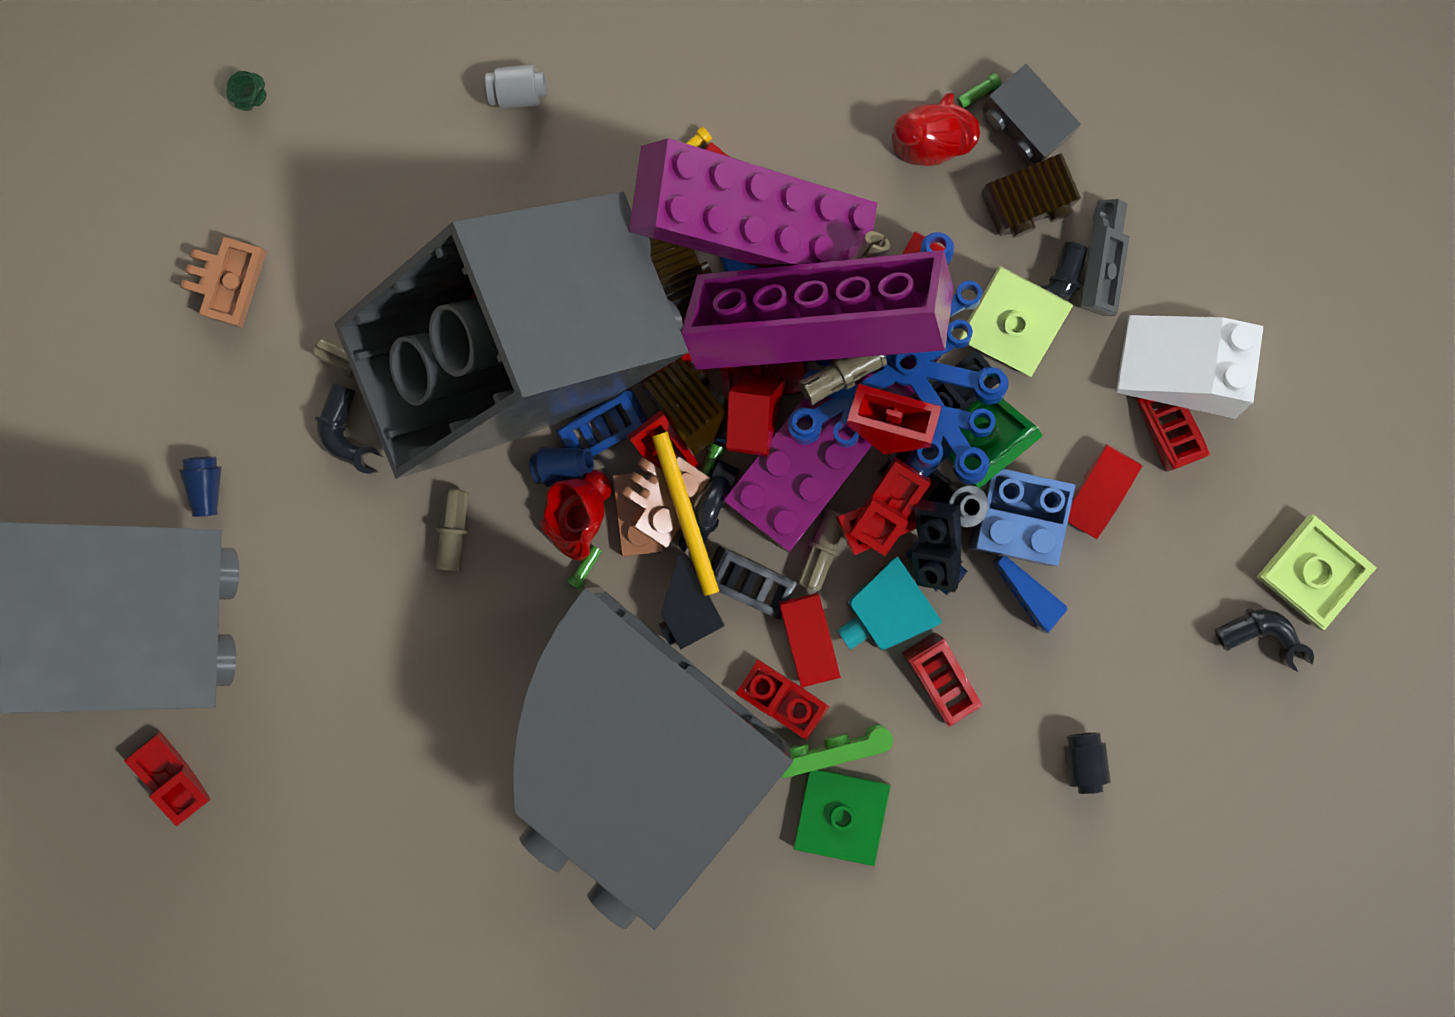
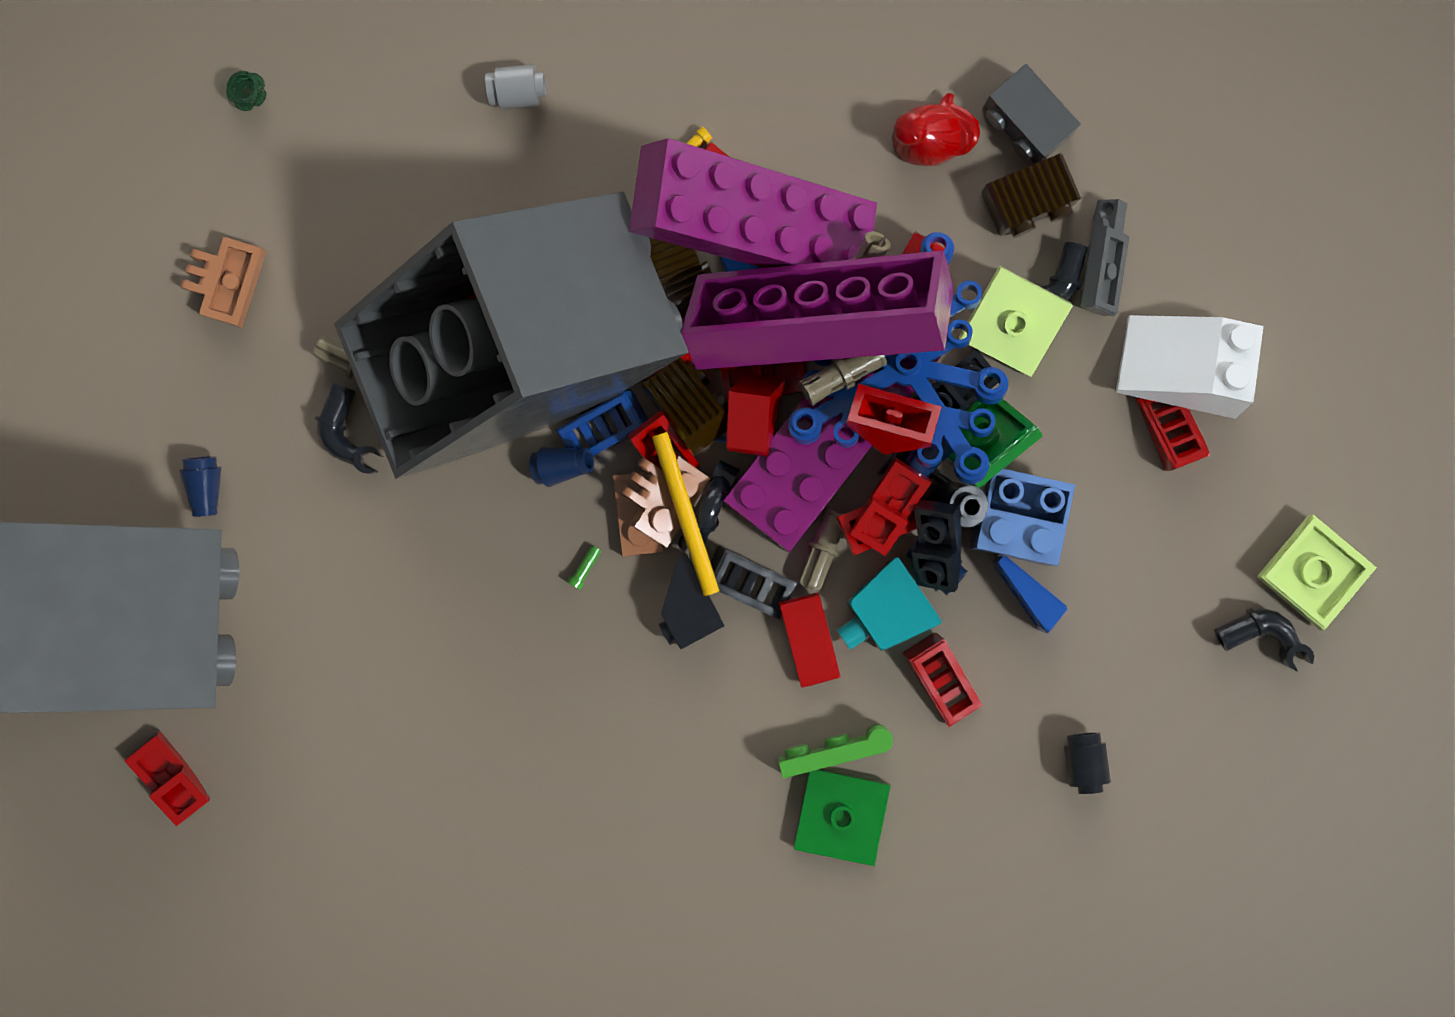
dark tan axle [435,489,468,571] -> none
dark grey slope [513,586,794,930] -> none
red hair [539,469,612,561] -> none
bright green piece [700,443,725,489] -> none
red slope [735,659,830,740] -> none
bright green piece [957,73,1002,108] -> none
red slope [1068,444,1142,539] -> none

